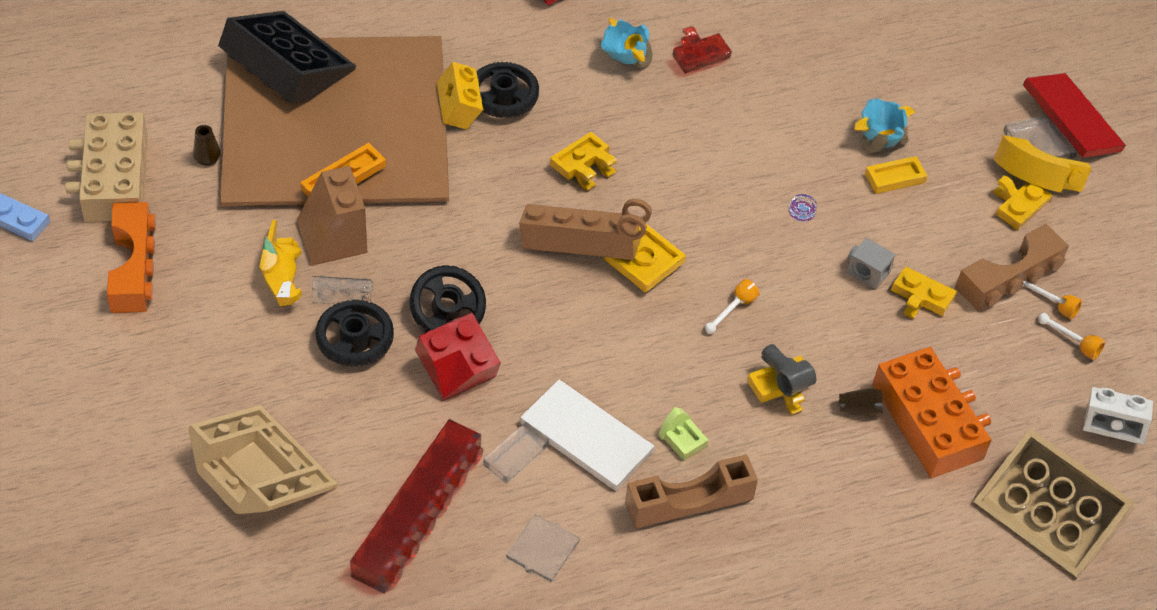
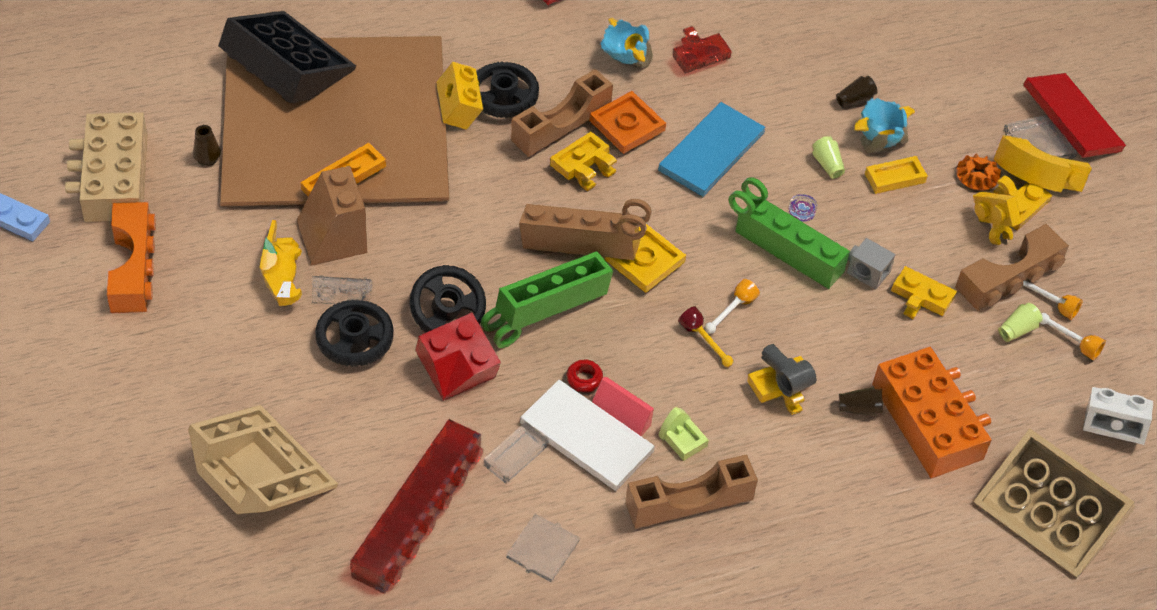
none -> bright green hinge [481,251,613,348]
none -> medium nougat arch [511,69,613,157]
none -> red piece [566,359,604,393]
none -> orange plate [589,91,666,154]
none -> coral slope [592,377,654,436]
none -> dark azure tile [658,102,766,197]
none -> hinge [678,306,733,367]
none -> bright green hinge [728,177,850,289]
none -> yellowish green cone [812,136,845,179]
none -> dark brown cone [836,75,878,108]
none -> orange gear [956,153,1001,191]
none -> yellow plate [973,192,1022,245]
none -> yellowish green cone [998,303,1043,342]

